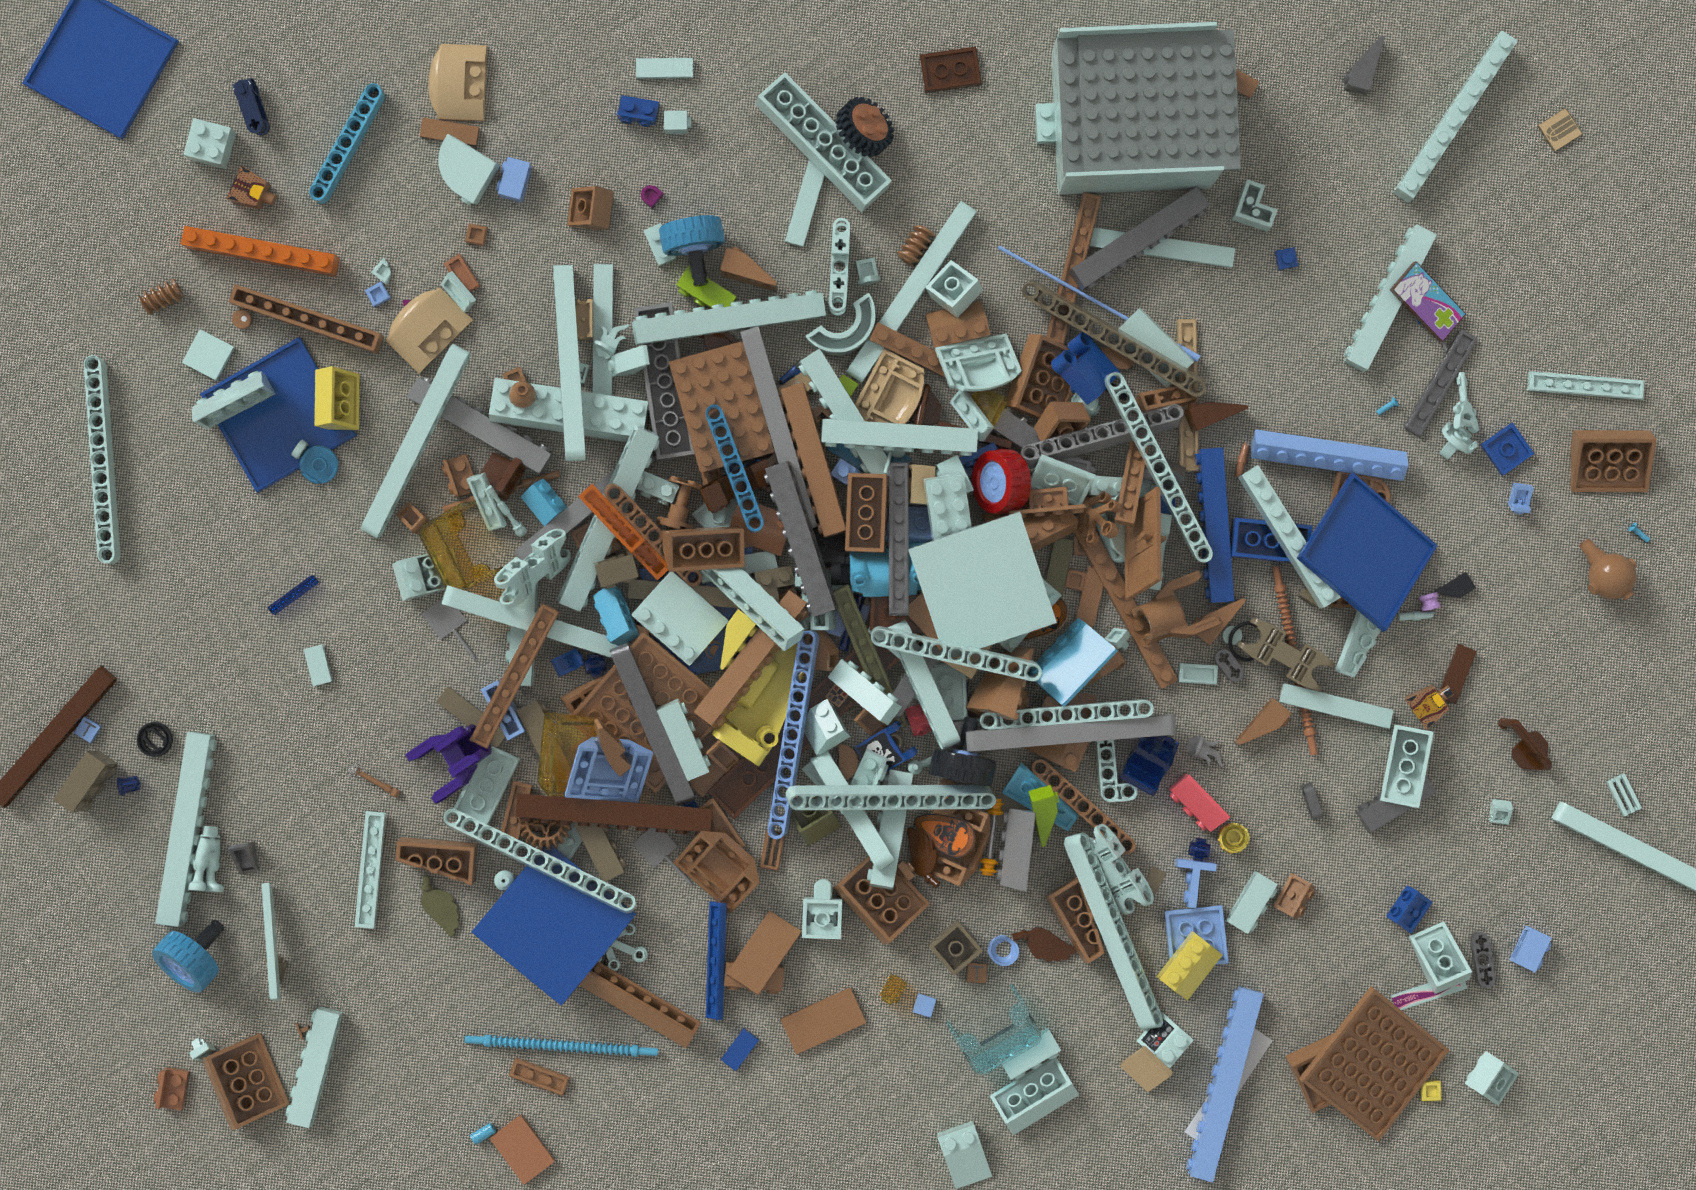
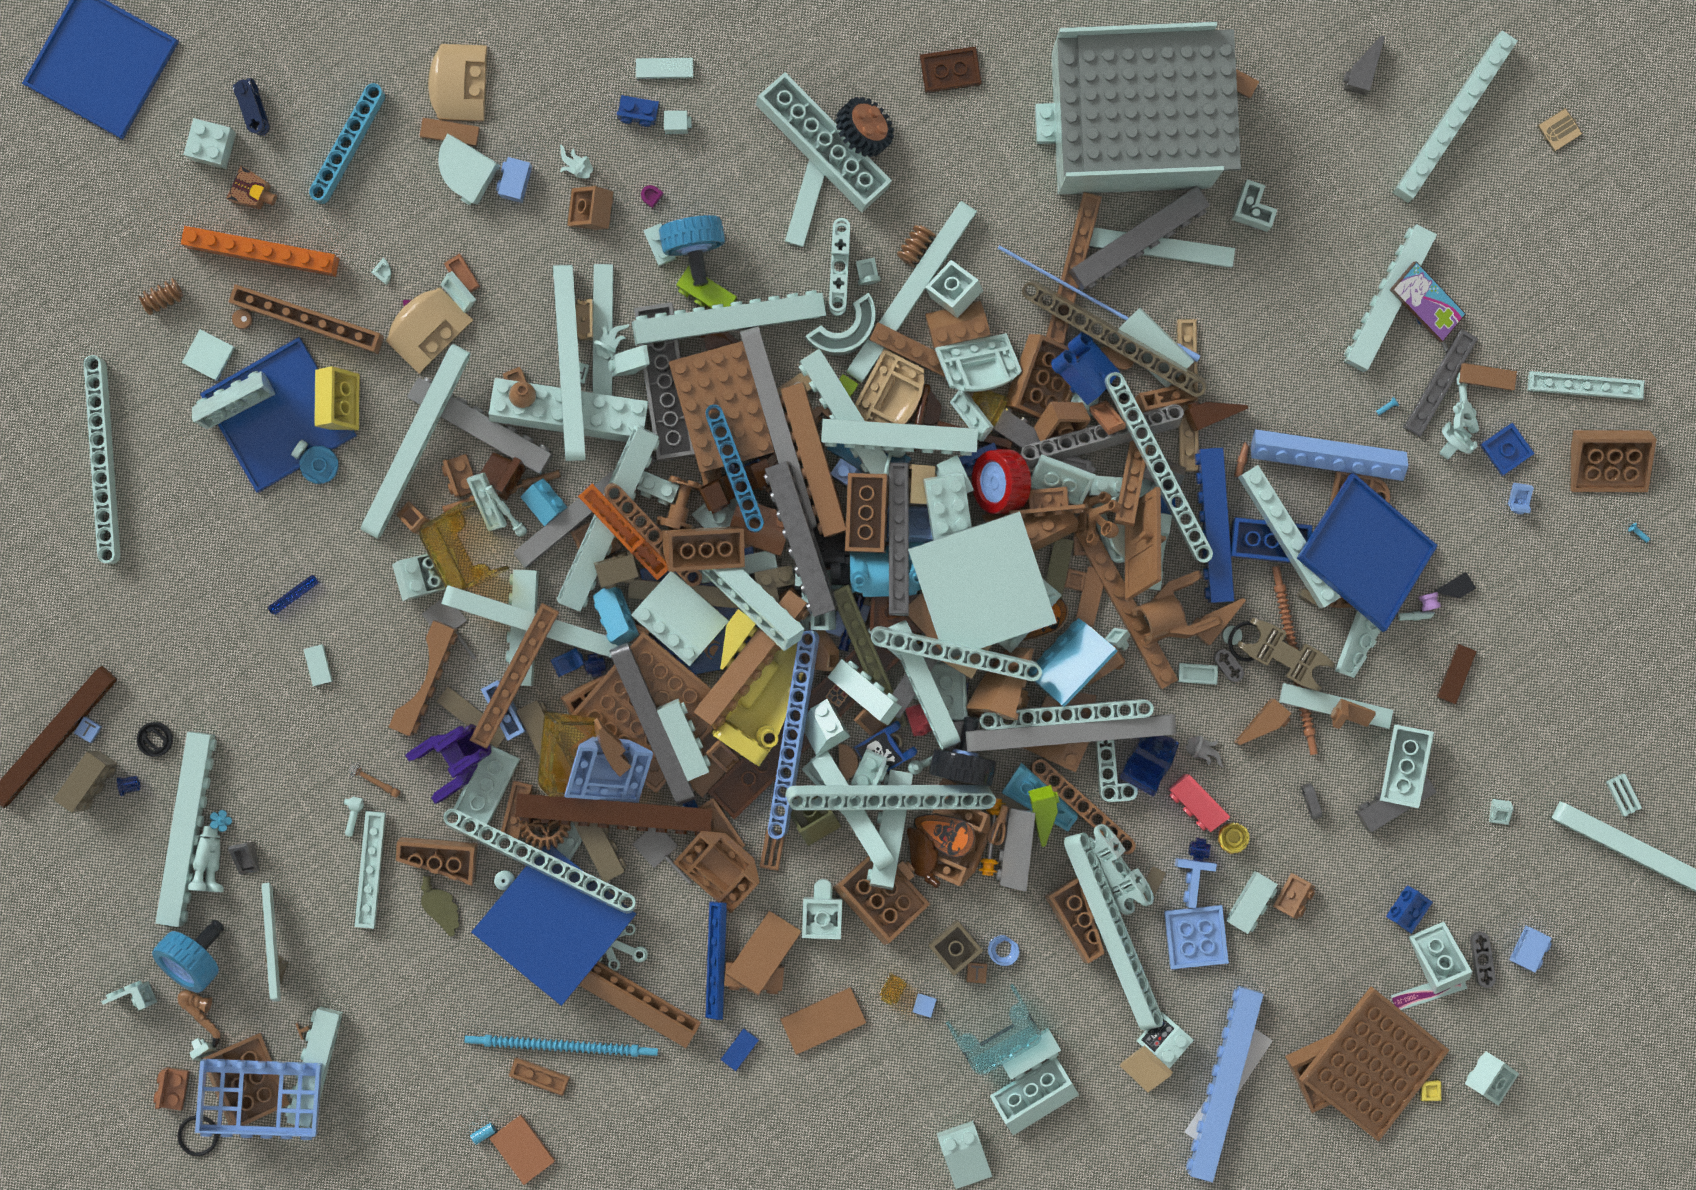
light blue tile [365,281,391,308] -> none
medium nougat tile [465,223,488,247] -> none
light aqua piece [494,529,571,608] -> none
medium nougat slope [720,247,778,292] -> none
blue piece [778,357,805,385] -> none
reddish brown animal [1012,927,1077,962] -> none
light yellow slope [1156,931,1222,1001] -> none
blue plate [1275,247,1298,271] -> none
torso [1404,684,1455,730] -> none
reddish brown piece [1498,718,1552,771] -> none
medium nougat piece [1579,538,1637,601] -> none
none -> light aqua bracket [101,980,157,1011]
none -> medium nougat piece [177,990,220,1048]
none -> black tyre [177,1115,218,1156]
none -> light blue window [195,1059,322,1140]
none -> medium azure plant [210,810,232,832]
none -> light aqua piece [344,796,364,837]
none -> medium nougat arch [389,620,458,736]
none -> light aqua piece [560,144,593,178]
none -> medium nougat piece [988,804,1009,845]
none -> nougat tile [1090,400,1126,435]
none -> medium nougat bracket [1331,699,1376,729]
none -> medium nougat tile [1459,363,1517,391]

